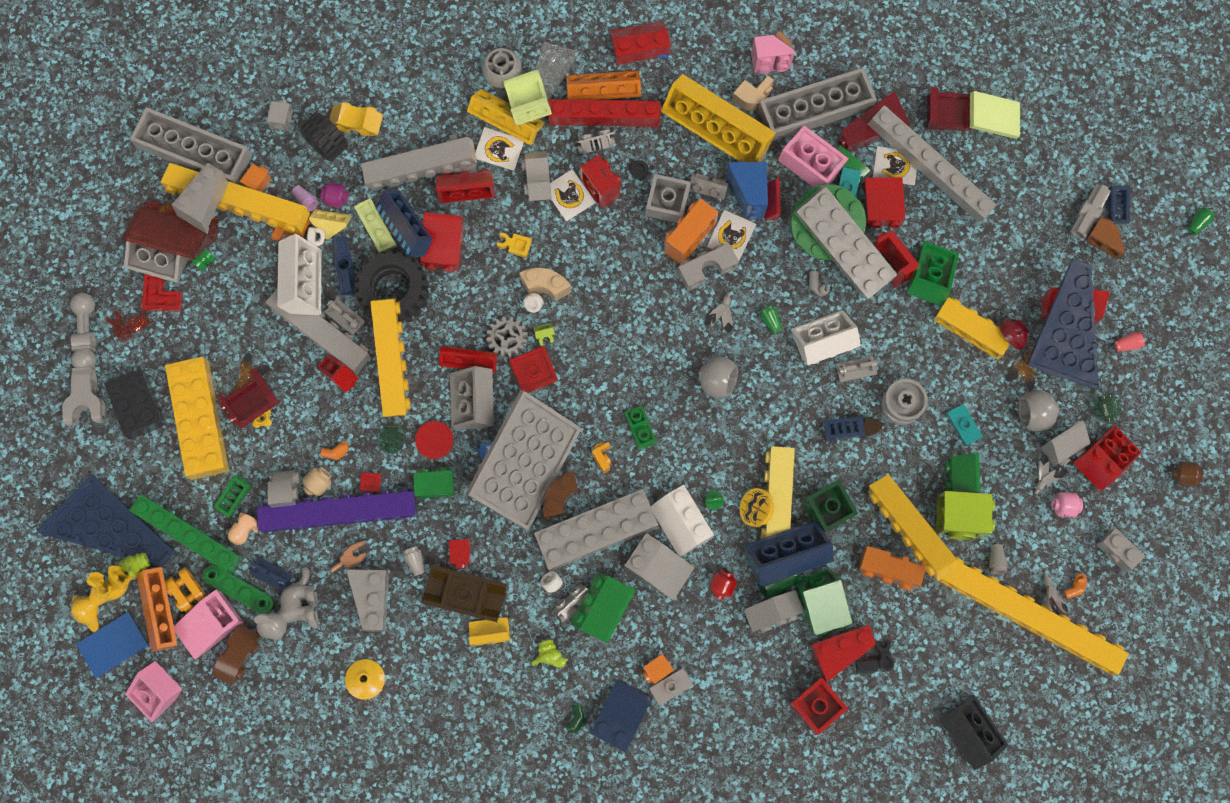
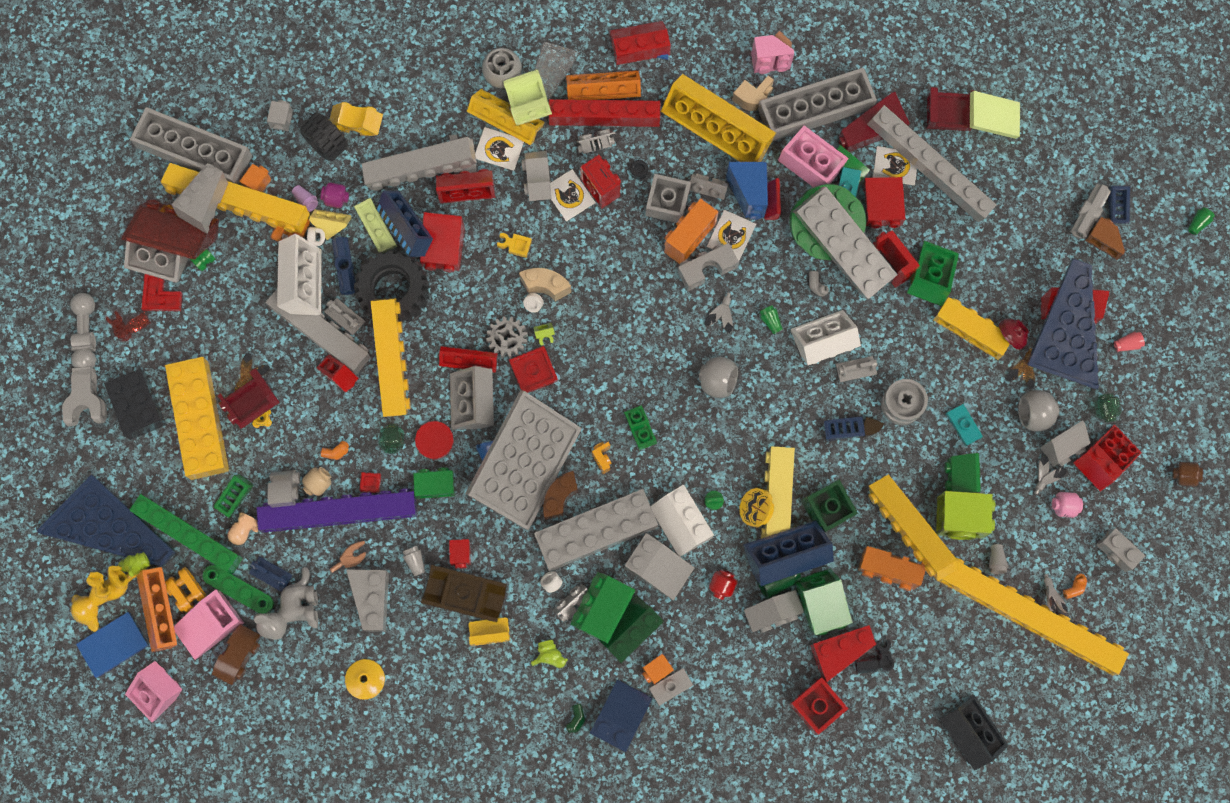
none -> dark green slope [597,595,664,664]

